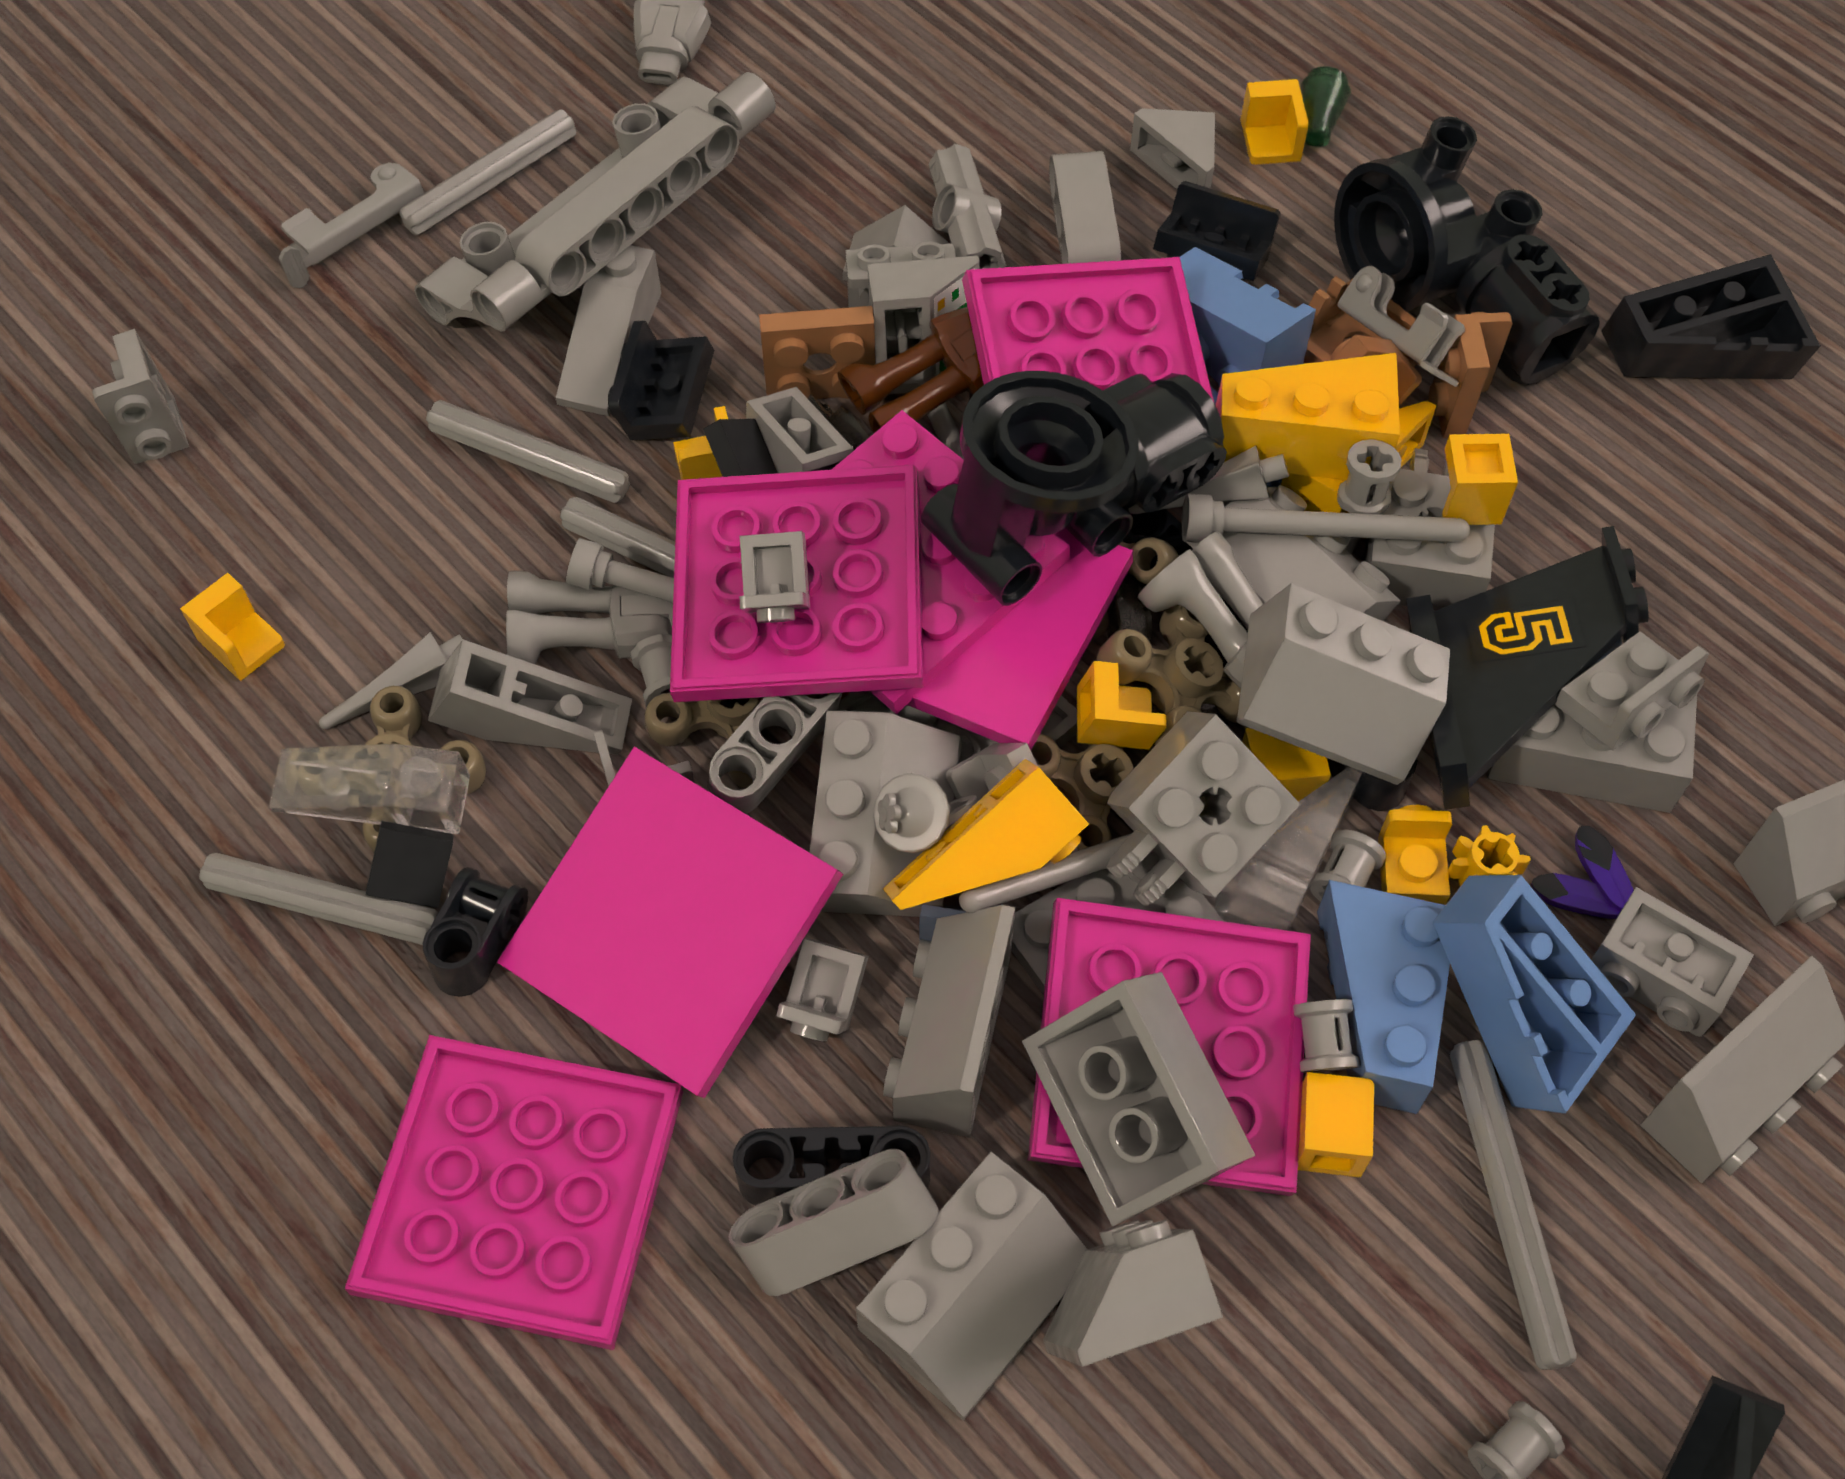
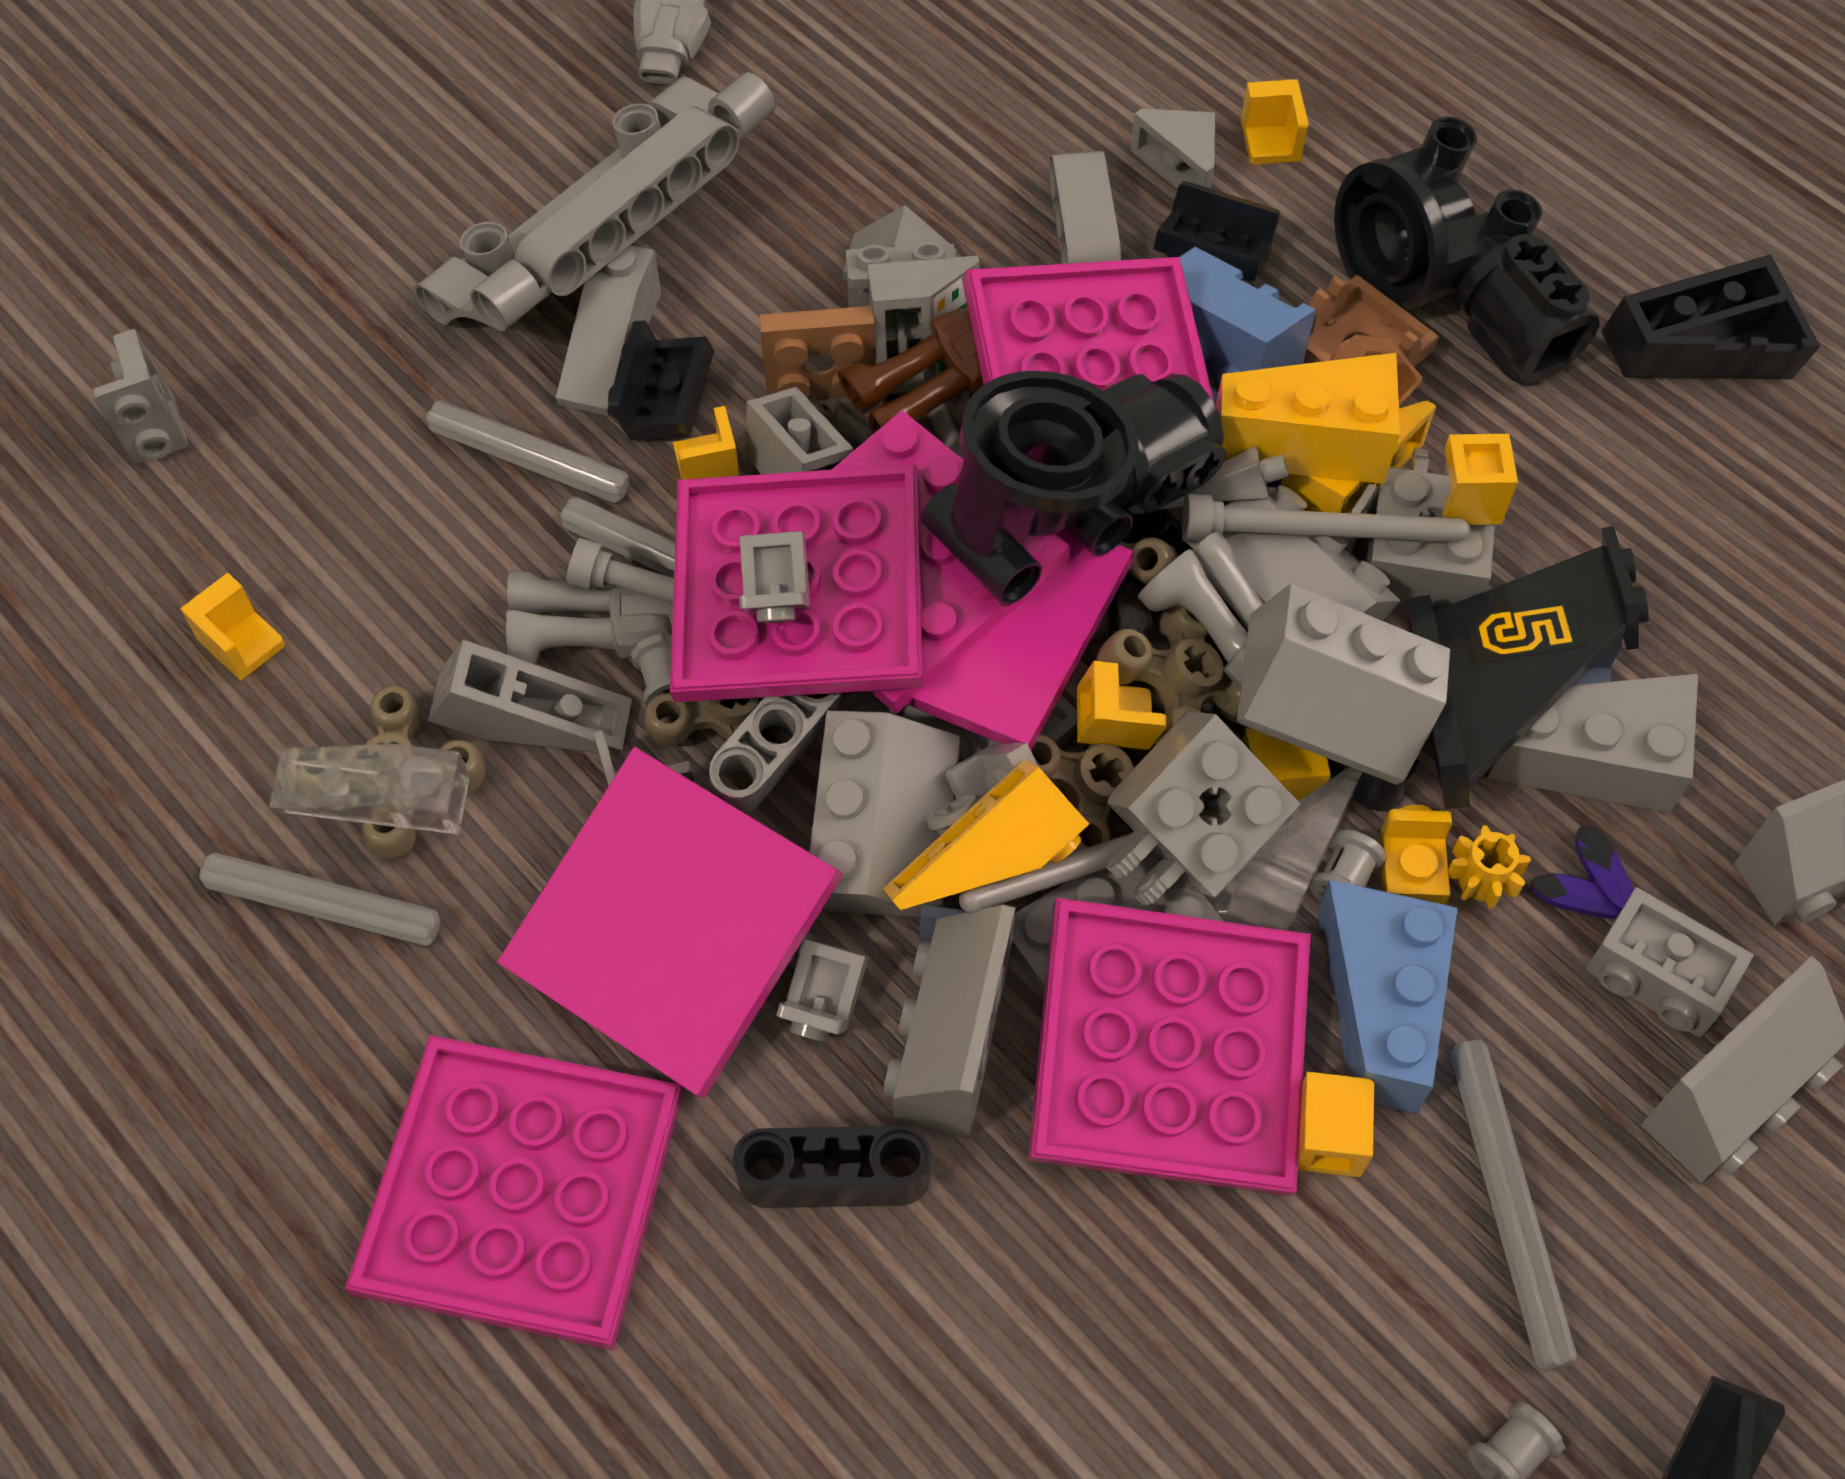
light grey piece [279,163,424,288] -> none
light grey piece [319,632,463,729] -> none
black piece [366,820,453,908] -> none
light grey axle [399,110,577,235] -> none
black piece [422,867,528,997] -> none
black piece [703,419,778,477] -> none
light grey beam [728,1149,939,1296] -> none
light grey slope [856,1152,1087,1421] -> none
light grey hat [873,773,950,853] -> none
light grey piece [928,144,1006,269] -> none
light grey slope [1022,972,1256,1227] -> none
light grey slope [1043,1220,1223,1367] -> none
light grey bush [1293,999,1360,1073] -> none
clear green cone [1300,66,1351,147] -> none
light grey piece [1337,266,1465,387] -> none
light grey bush [1337,439,1402,515] -> none
medium nougat bracket [1429,312,1512,438] -> none
medium blue wedge [1433,875,1636,1114] -> none
light grey bracket [1555,631,1709,750] -> none

